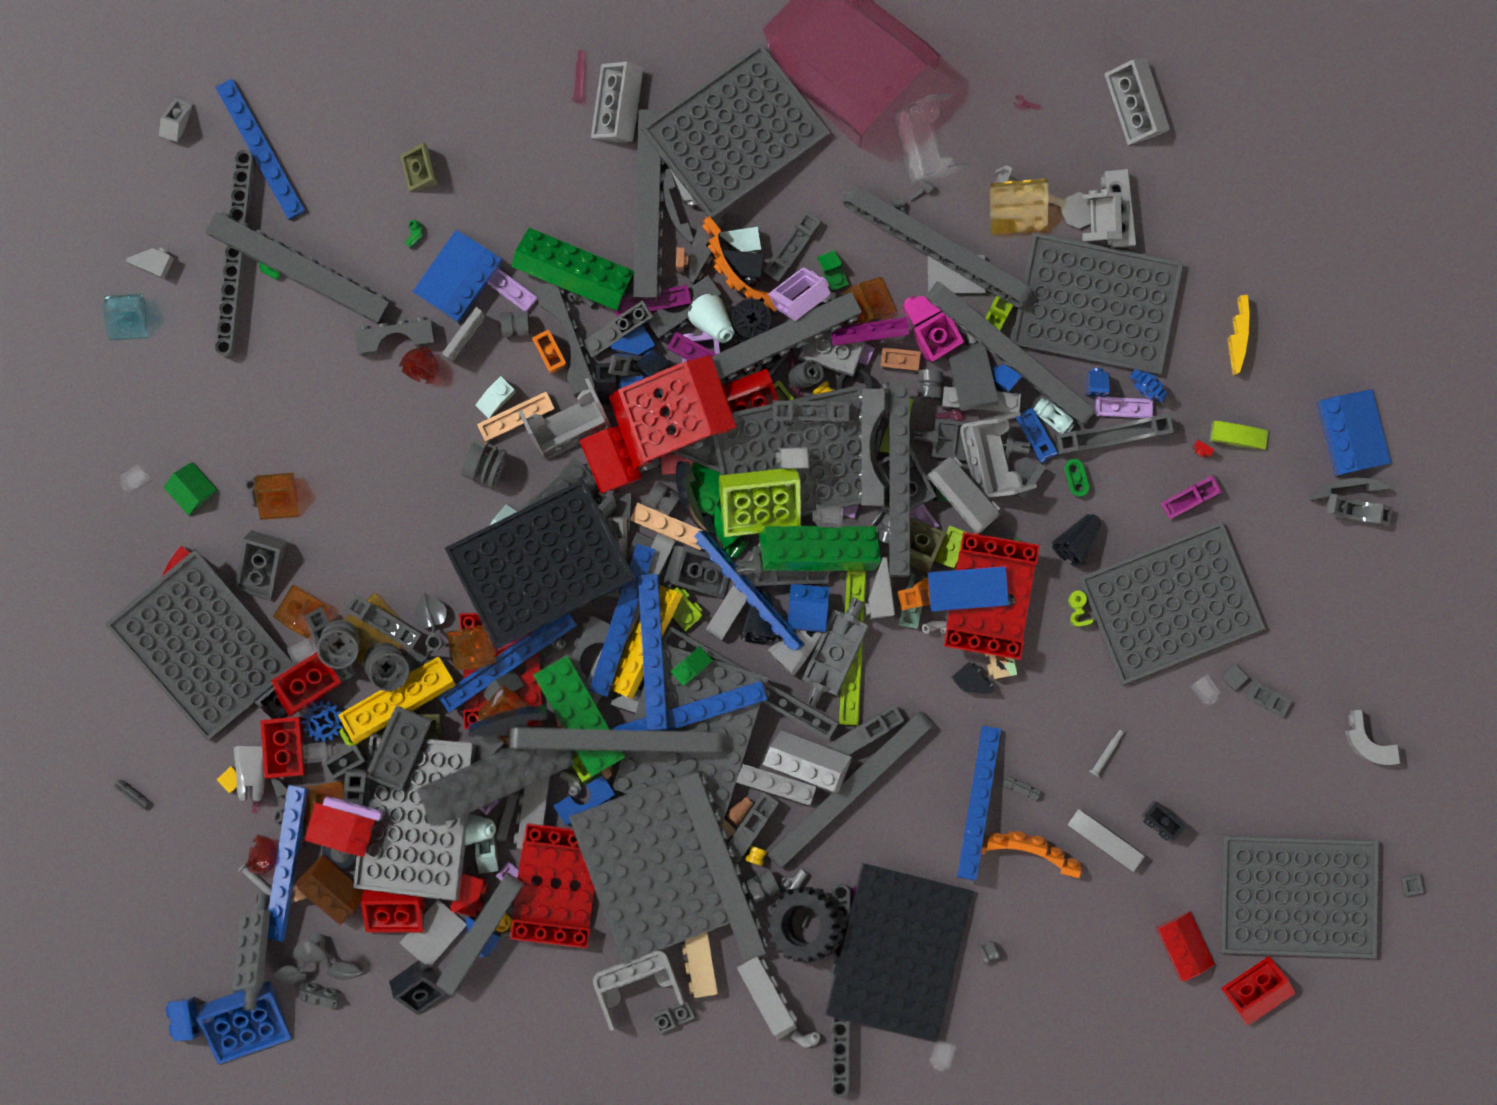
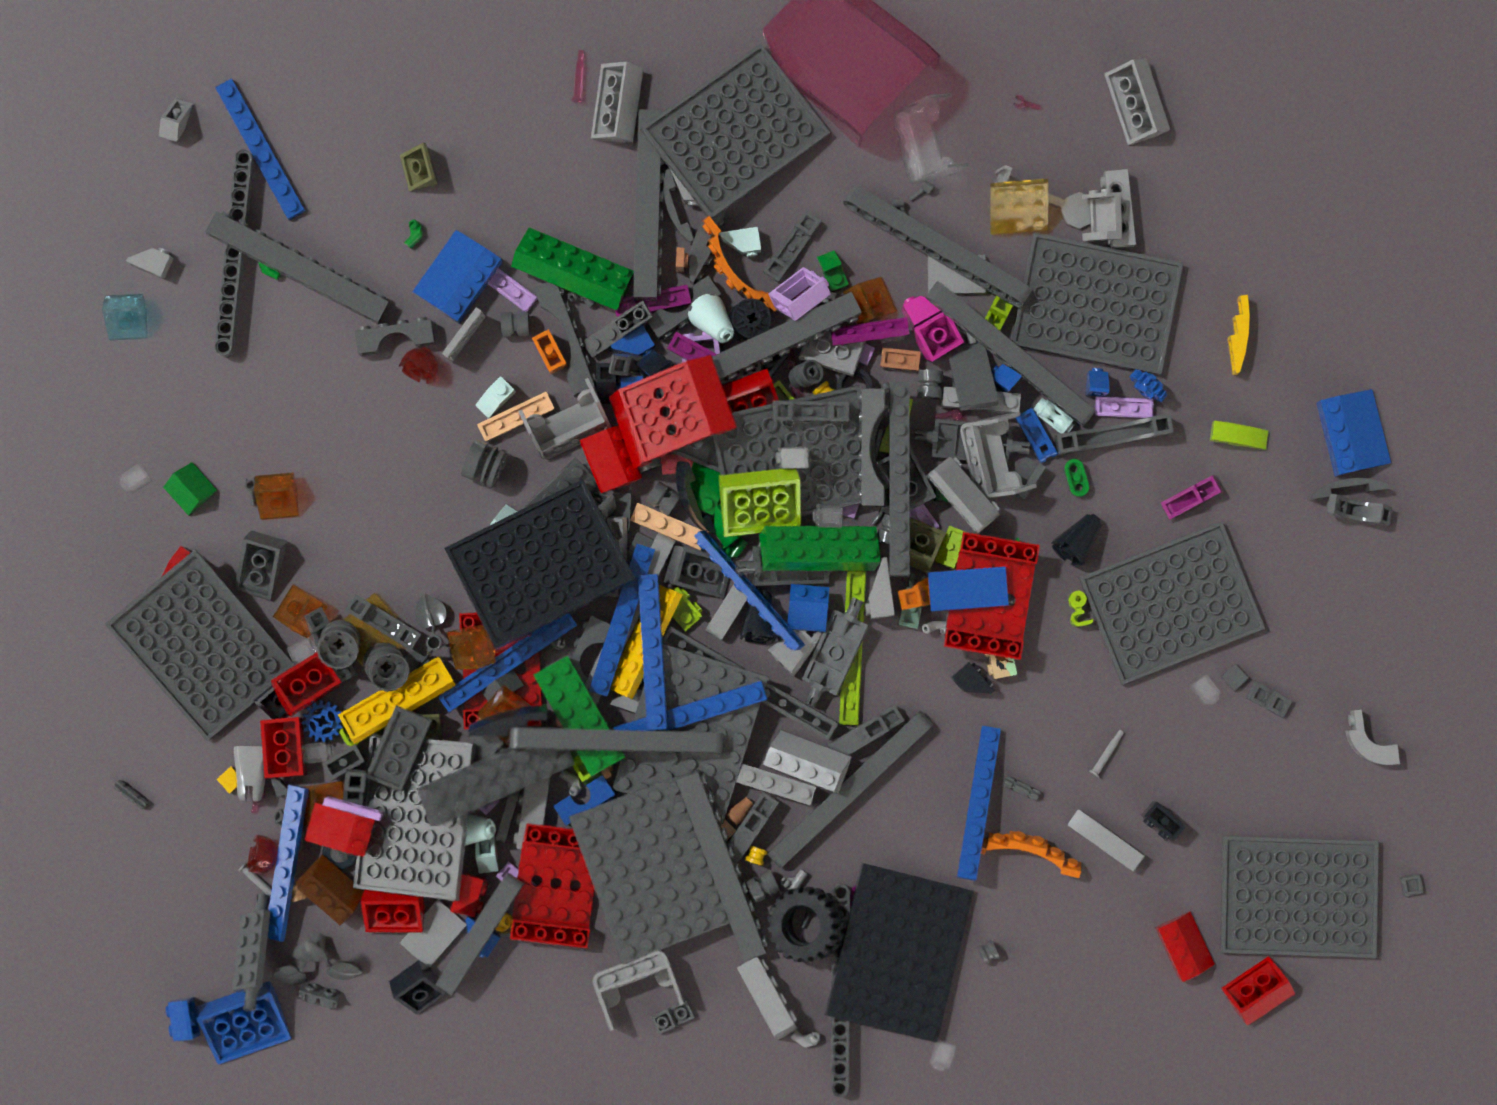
green slope [670,646,713,686] -> none
tan brick [682,932,718,998] -> none
black slope [724,250,763,285] -> none
red plate [1192,440,1215,458] -> none

